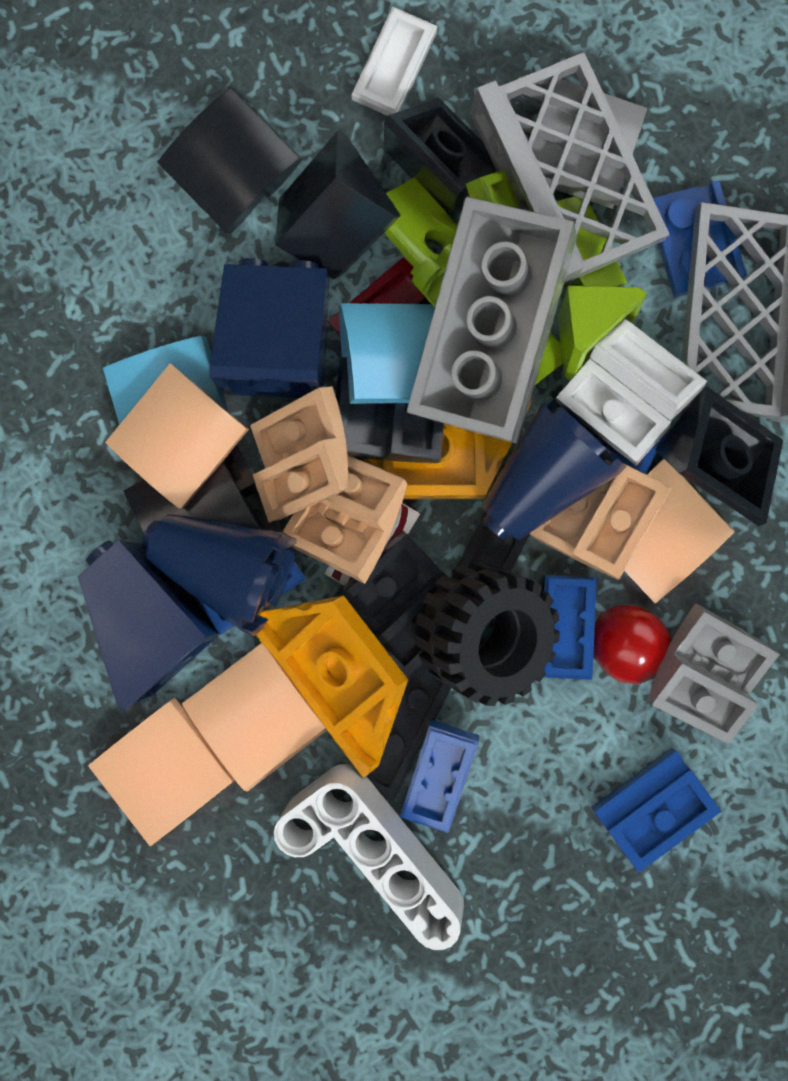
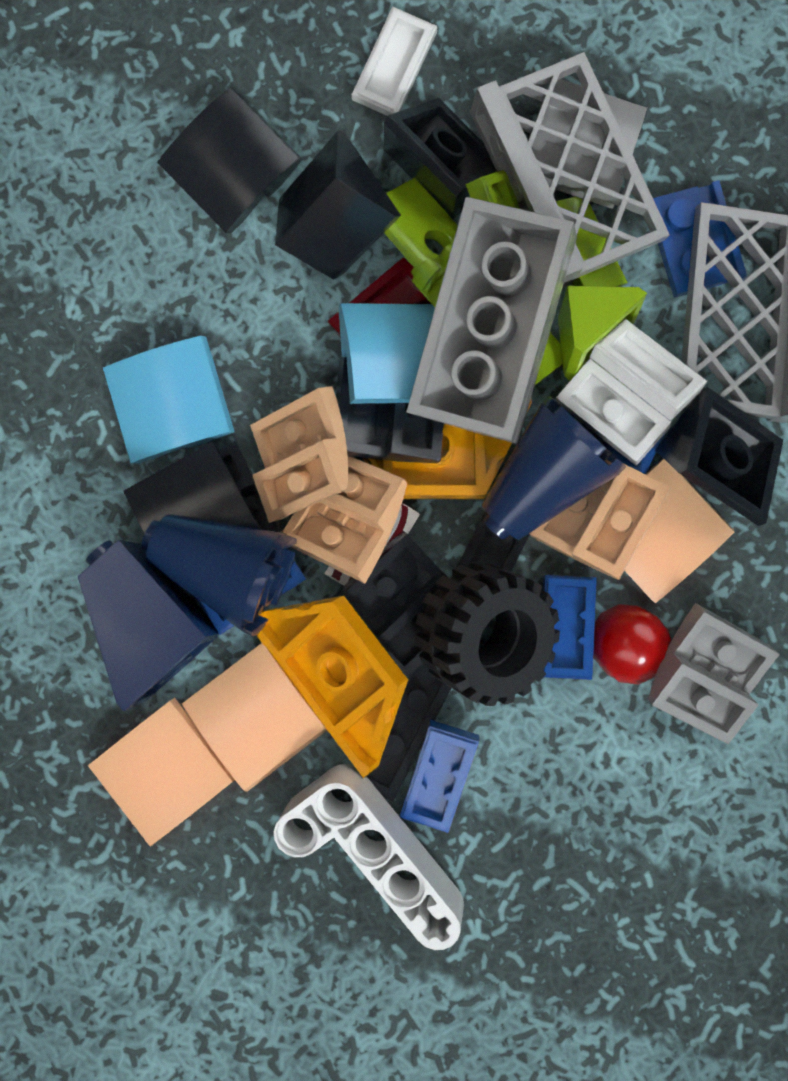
light nougat slope [105,363,249,510] -> none
dark blue slope [209,258,330,398] -> none
blue plate [591,748,722,873] -> none

